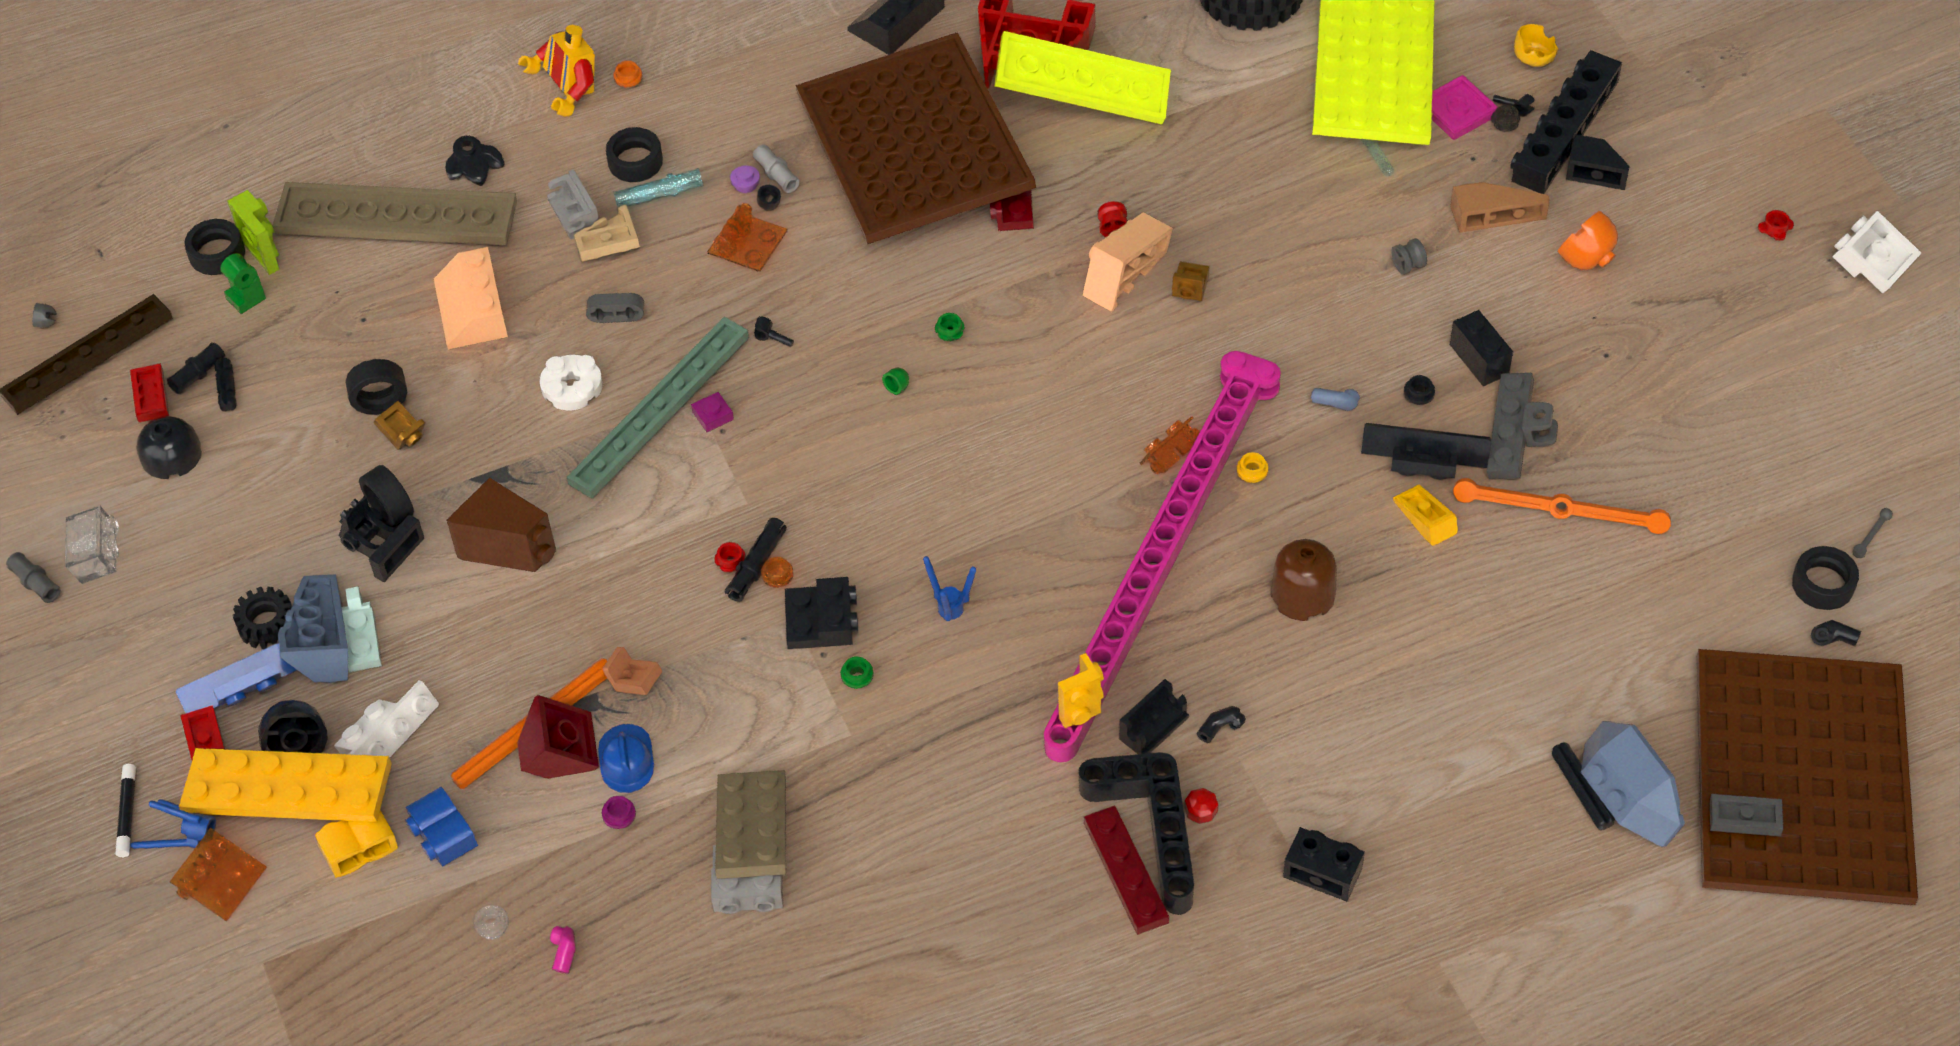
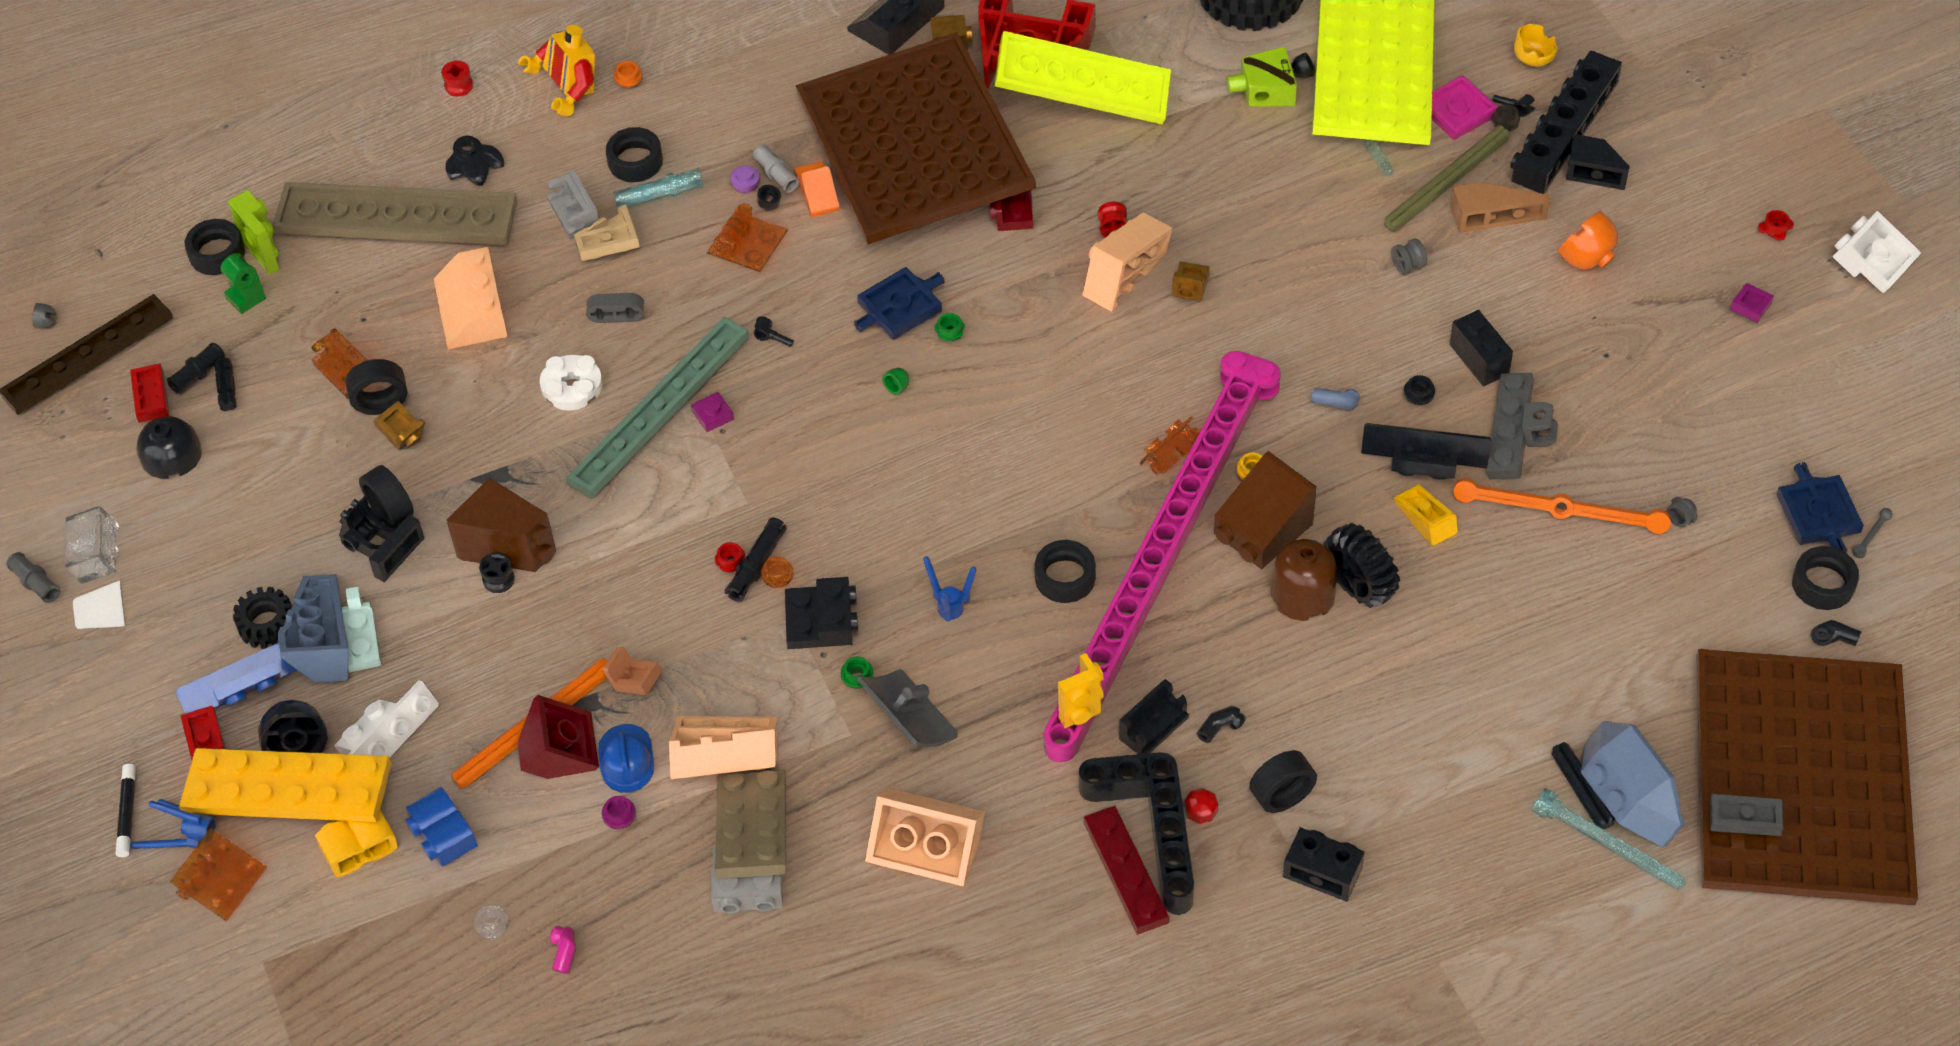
none -> white sticker [73,580,125,629]
none -> clear orange hinge [311,328,373,399]
none -> red wheel [441,60,473,97]
none -> black wheel [479,553,515,593]
none -> light nougat wedge [669,716,778,780]
none -> orange slope [794,161,840,217]
none -> dark blue plate [854,267,945,340]
none -> dark grey shield [856,669,958,747]
none -> light nougat slope [865,788,985,886]
none -> pearl gold brick [931,14,973,51]
none -> black tyre [1034,539,1096,603]
none -> reddish brown slope [1214,451,1317,570]
none -> lime torso [1226,46,1297,107]
none -> black tyre [1249,750,1318,813]
none -> black hinge [1291,52,1315,78]
none -> black gear [1323,523,1401,608]
none -> olive axle [1384,125,1509,232]
none -> clear light blue piece [1532,788,1685,889]
none -> dark grey plate [1667,497,1698,527]
none -> magenta plate [1730,283,1774,323]
none -> dark blue plate [1776,462,1864,552]

